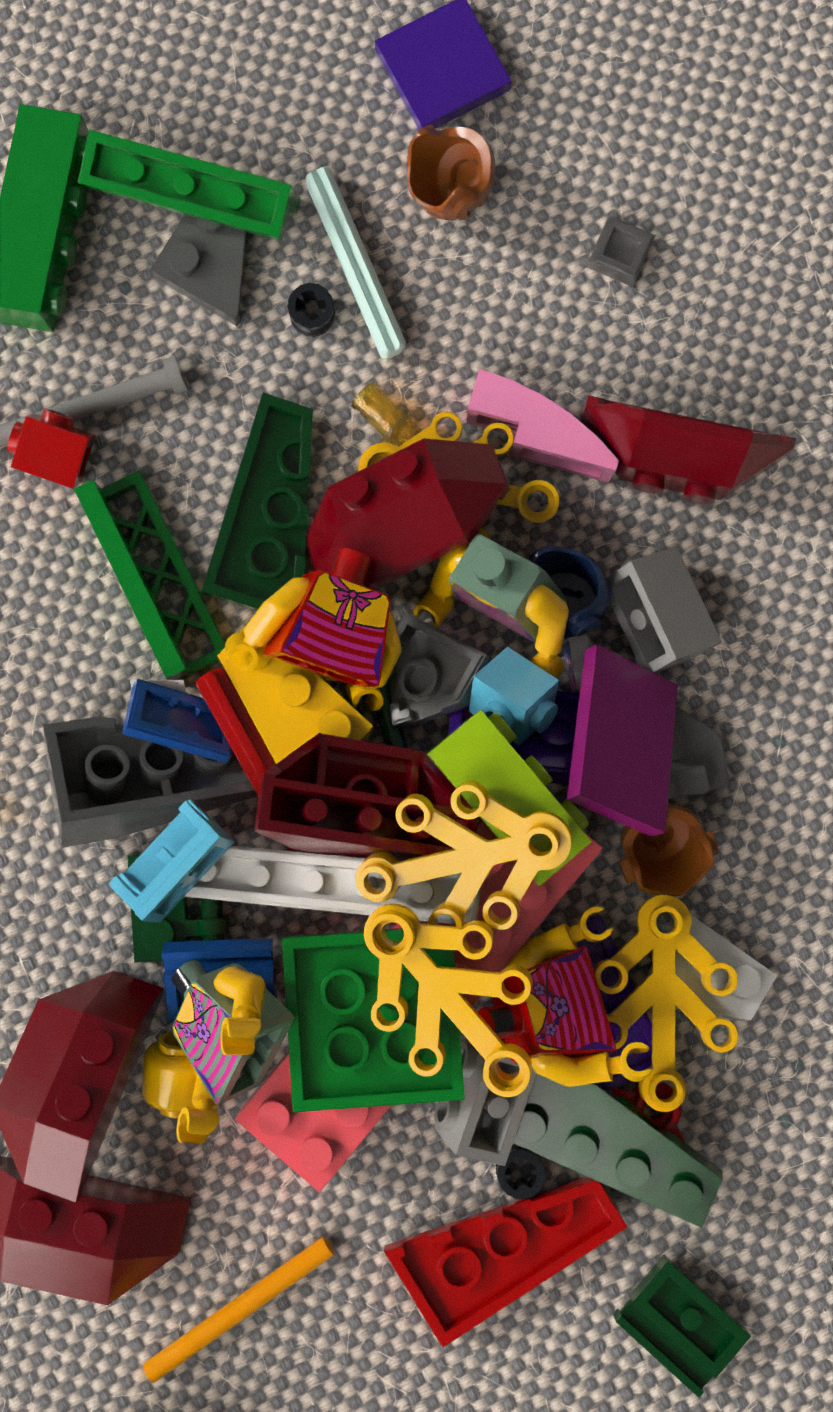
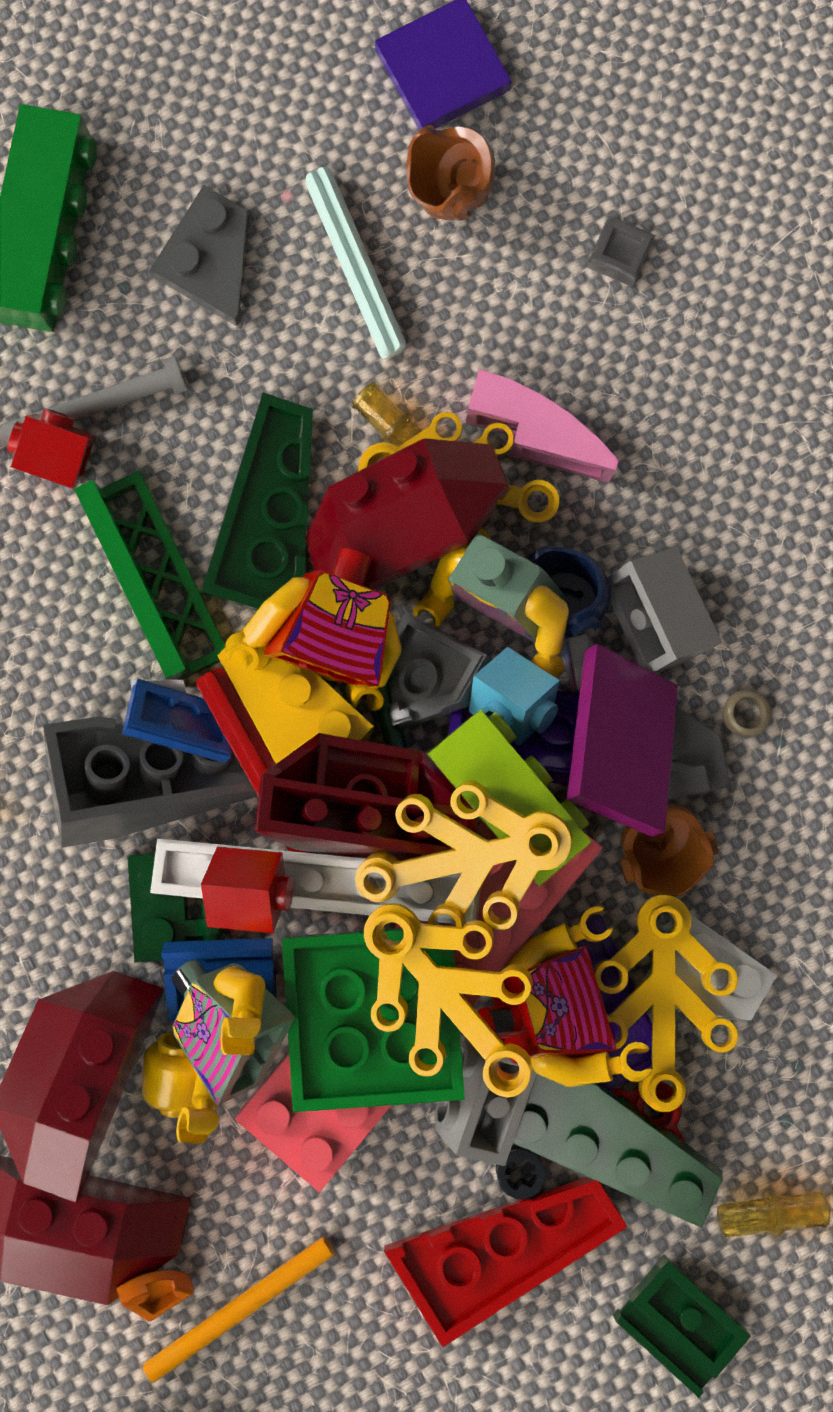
green fence [78,129,301,242] -> none
medium azure hinge [109,799,235,923] -> none
black bush [287,283,335,337] -> none
dark red wedge [580,395,796,504] -> none
none -> orange tile [116,1270,195,1322]
none -> red brick [201,847,294,933]
none -> clear yellow axle [717,1190,830,1238]
none -> dark tan piece [723,689,772,738]

